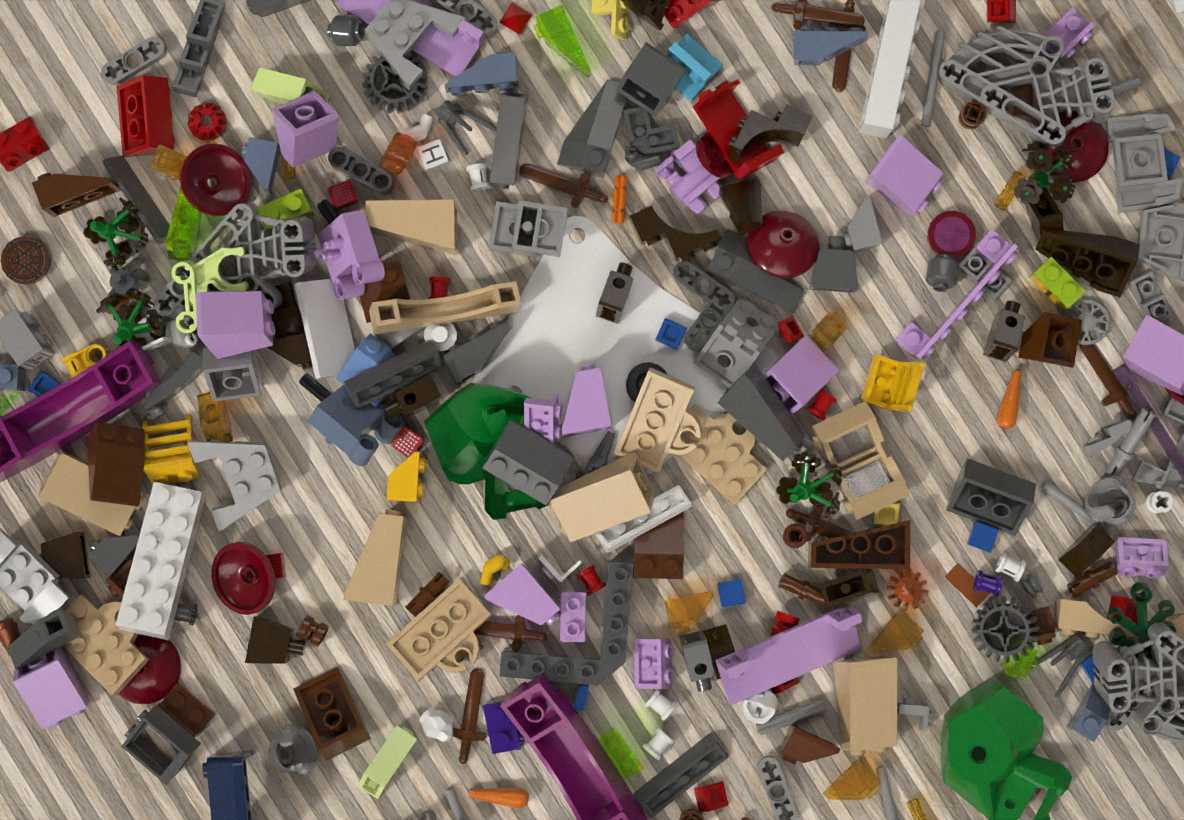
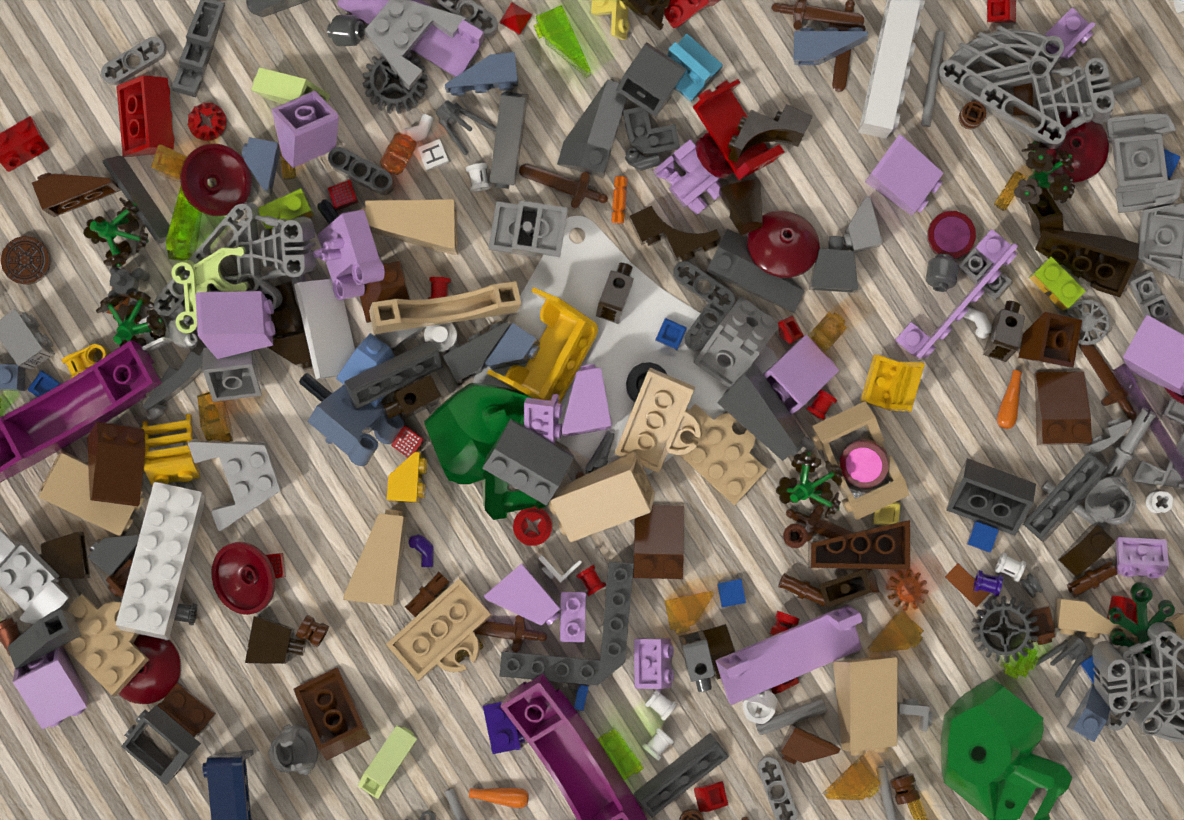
white rock [419,707,454,742] -> none
reddish brown sword [453,668,487,764] -> none
yellow arm [480,555,510,586] -> none
white tile [595,485,692,553] -> none
none -> dark purple arm [408,534,434,567]
none -> sand blue slope [485,323,540,370]
none -> yellow windscreen [487,287,598,403]
none -> red gear [513,507,552,546]
none -> tile [840,439,890,488]
none -> reddish brown wheel [890,773,921,805]
none -> white arm [963,306,992,339]
none -> dark grey slope [1023,451,1110,542]
none -> reddish brown slope [1034,371,1092,445]

